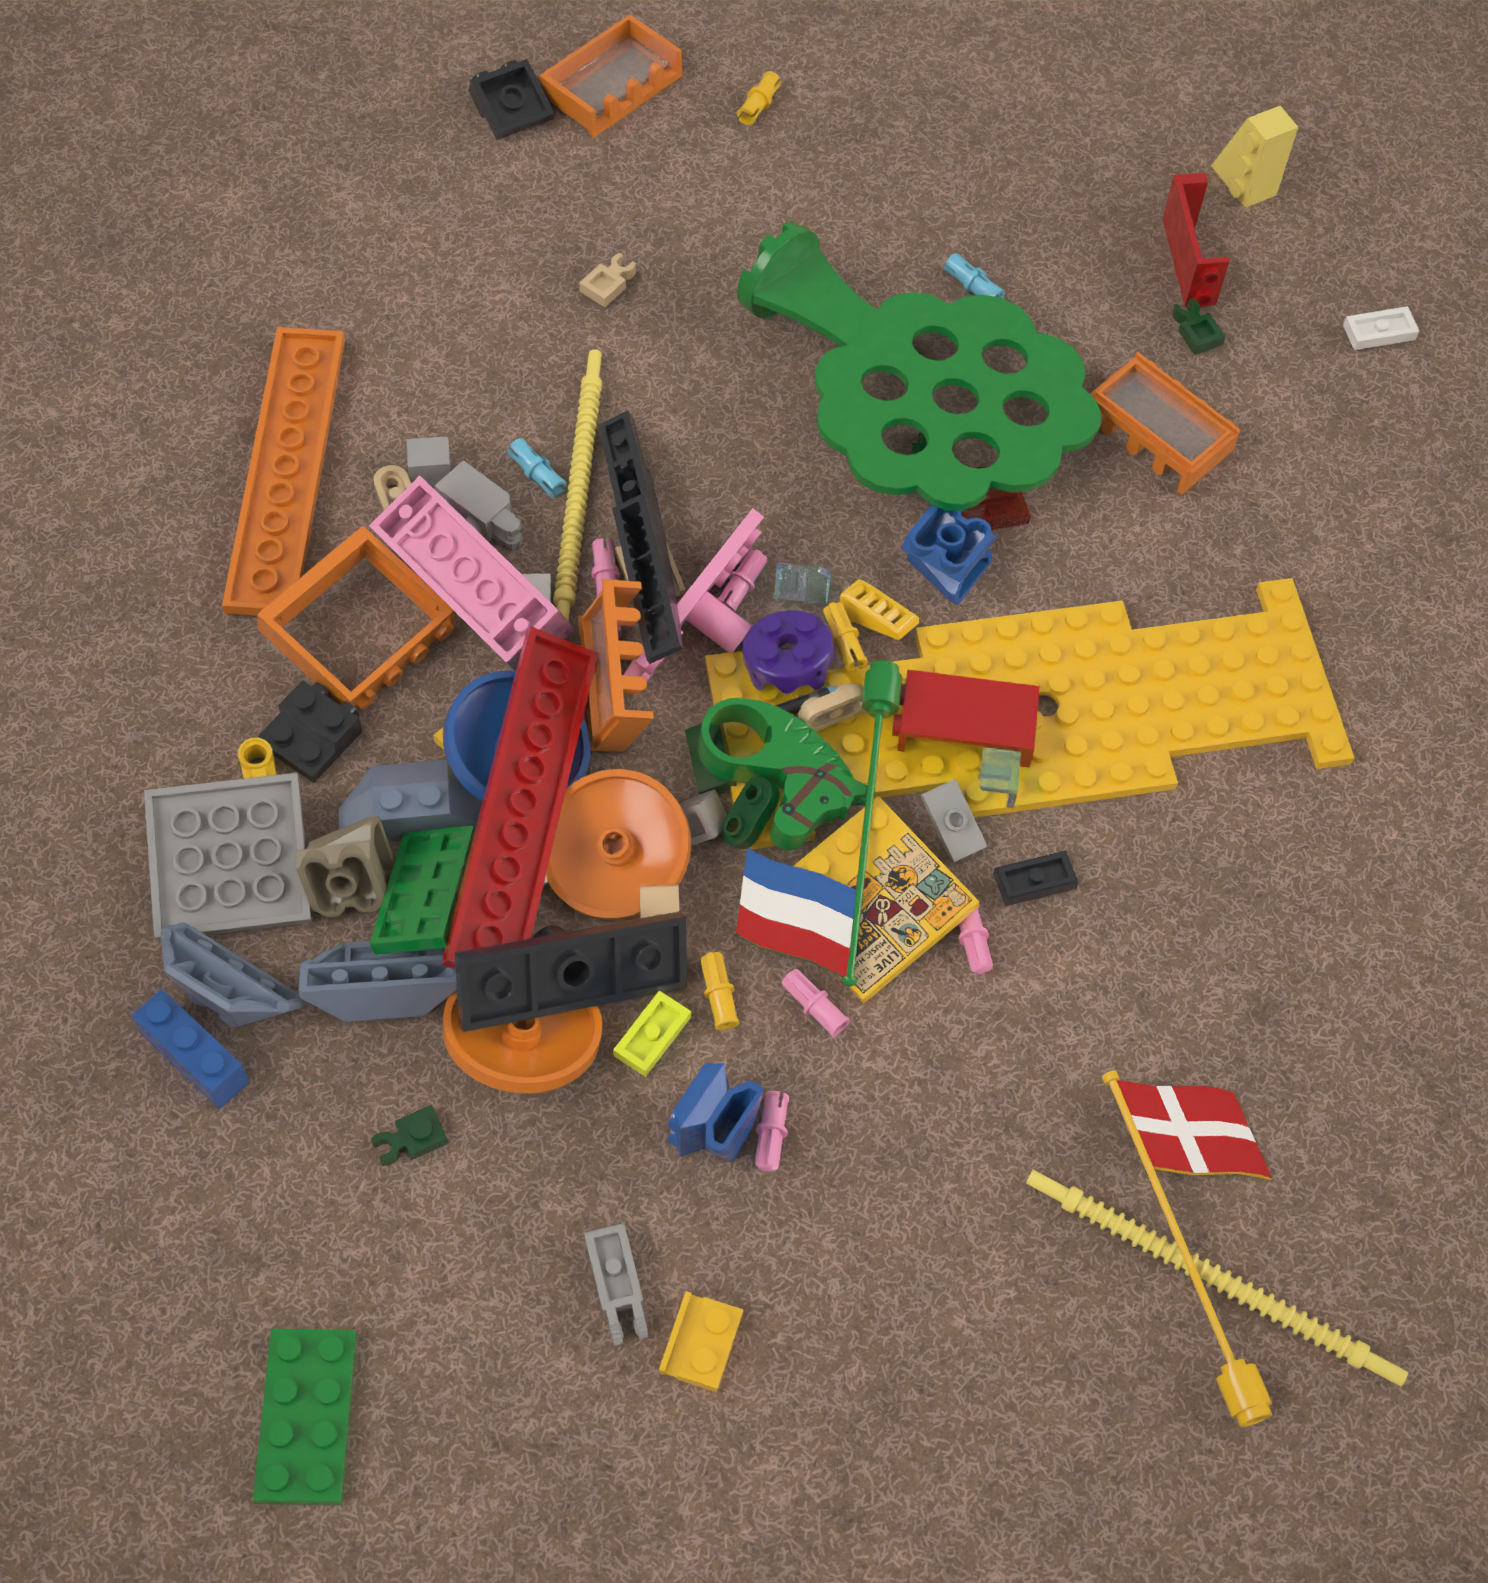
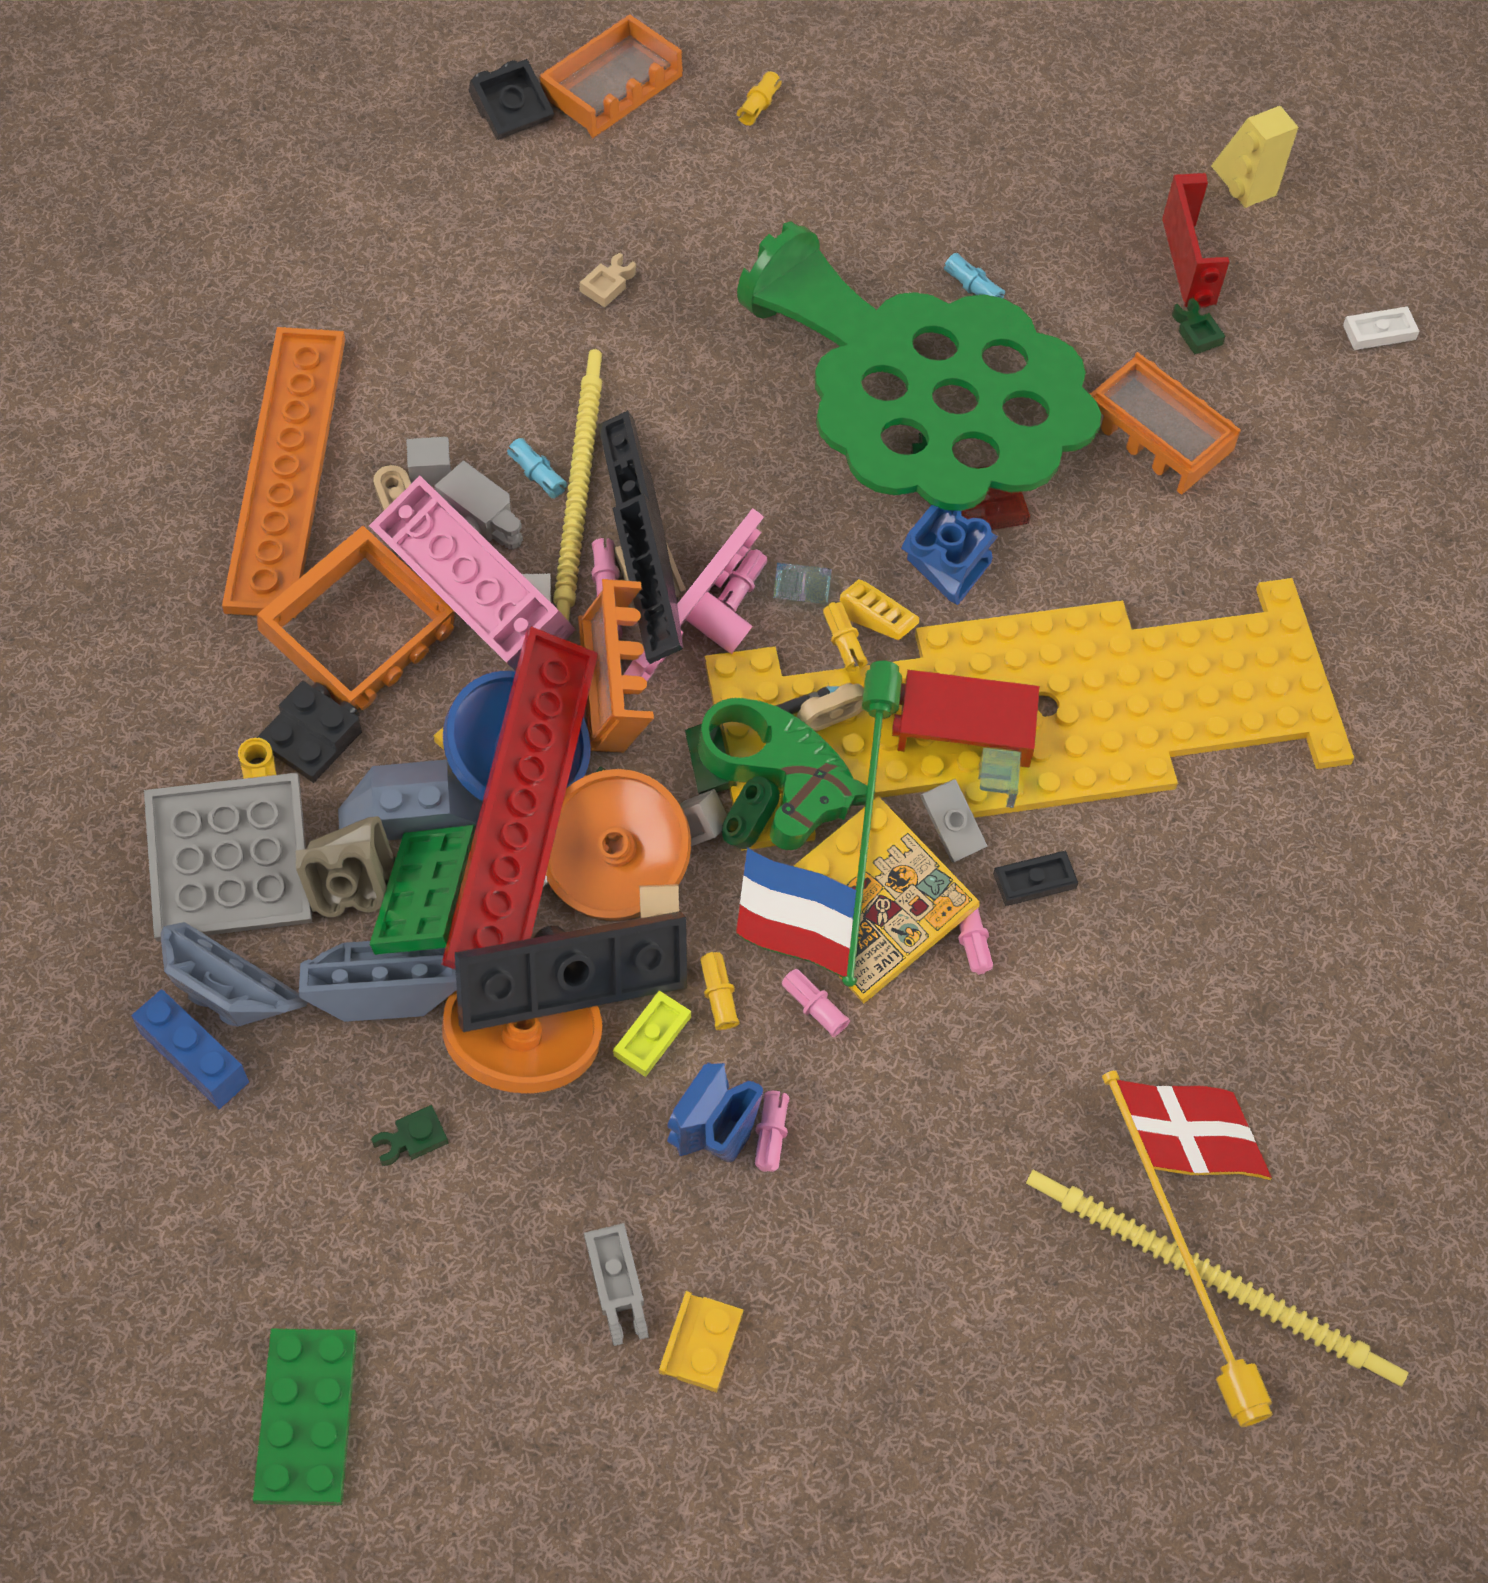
dark purple plate [743,610,835,694] -> none

